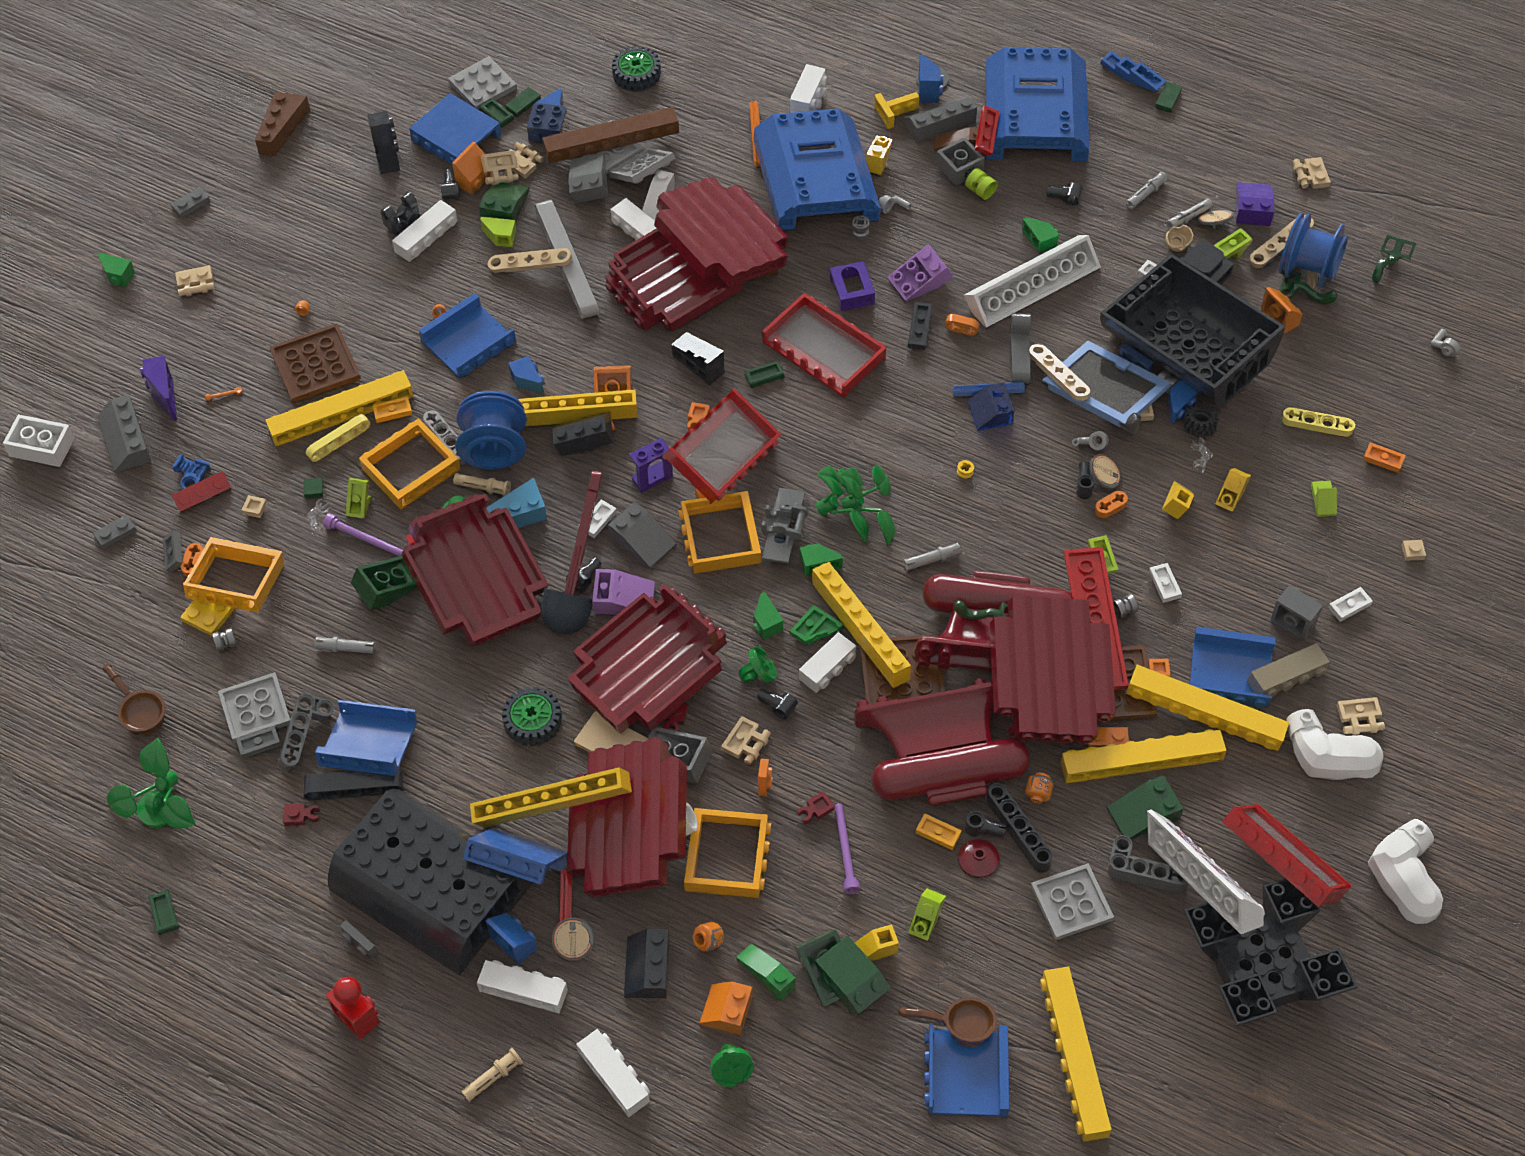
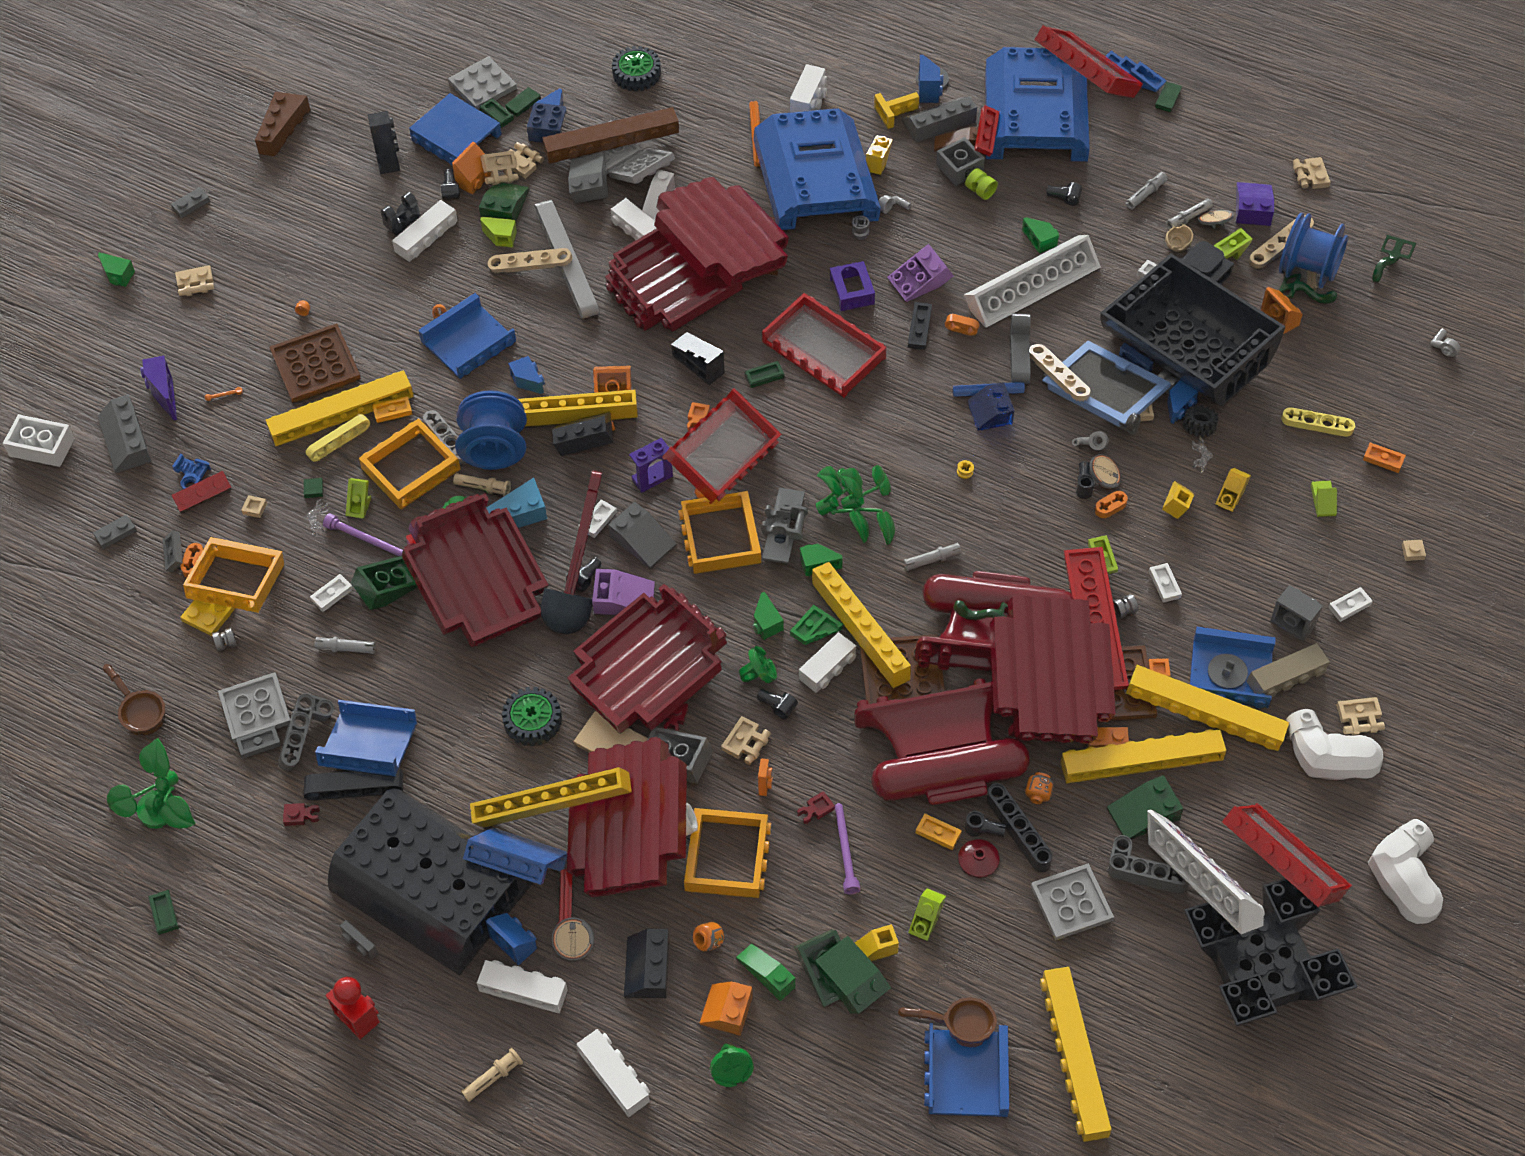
none -> white plate [310,574,353,612]
none -> red window [1034,25,1143,98]
none -> dark grey piece [1208,654,1248,689]

